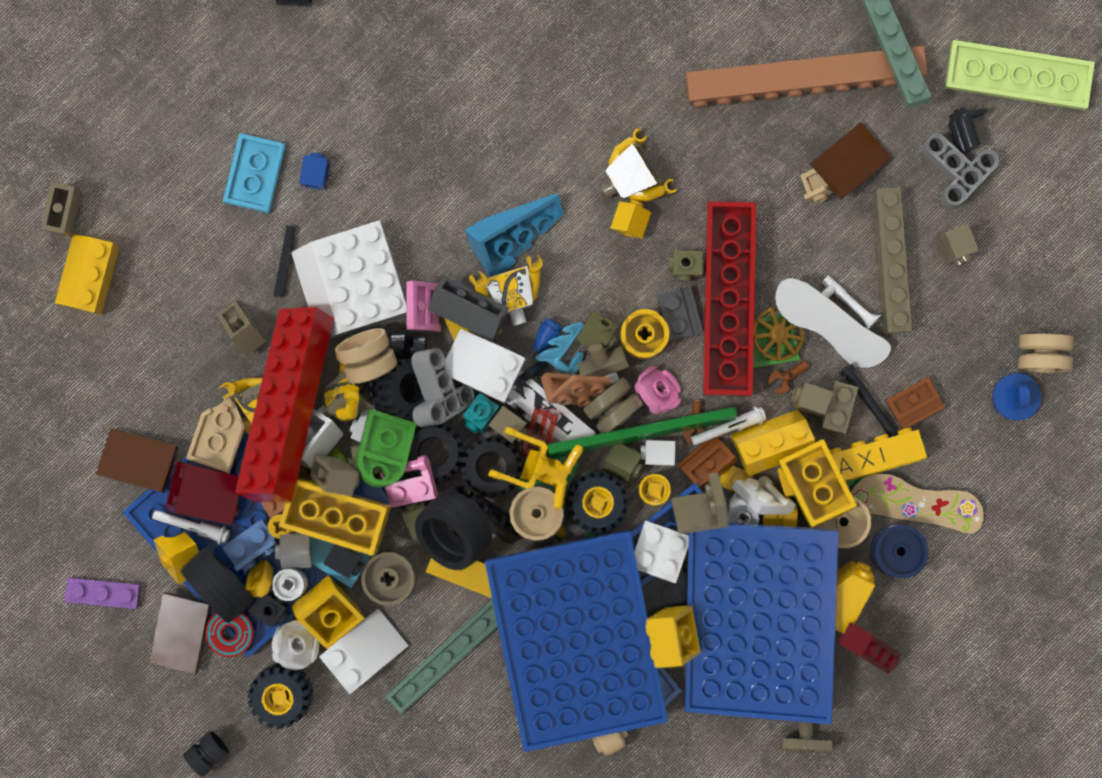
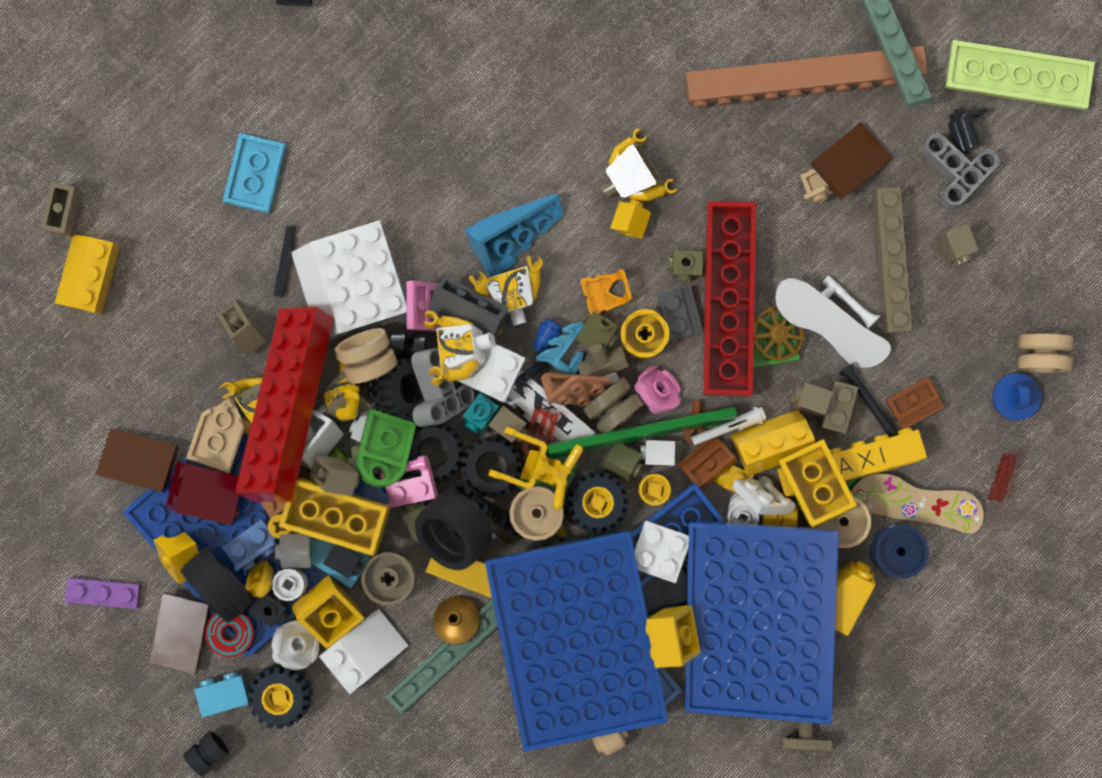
white pin [152,510,230,545] -> none
blue brick [299,152,330,191] -> none
dark tan bracket [671,473,728,534] -> none
dark orange bar [767,360,809,394] -> none
dark red brick [838,622,901,674] -> none
none -> medium azure brick [194,671,250,718]
none -> torso [424,311,495,386]
none -> pearl gold dish [433,596,480,645]
none -> light orange piece [580,269,632,316]
none -> clear red tile [988,453,1017,502]

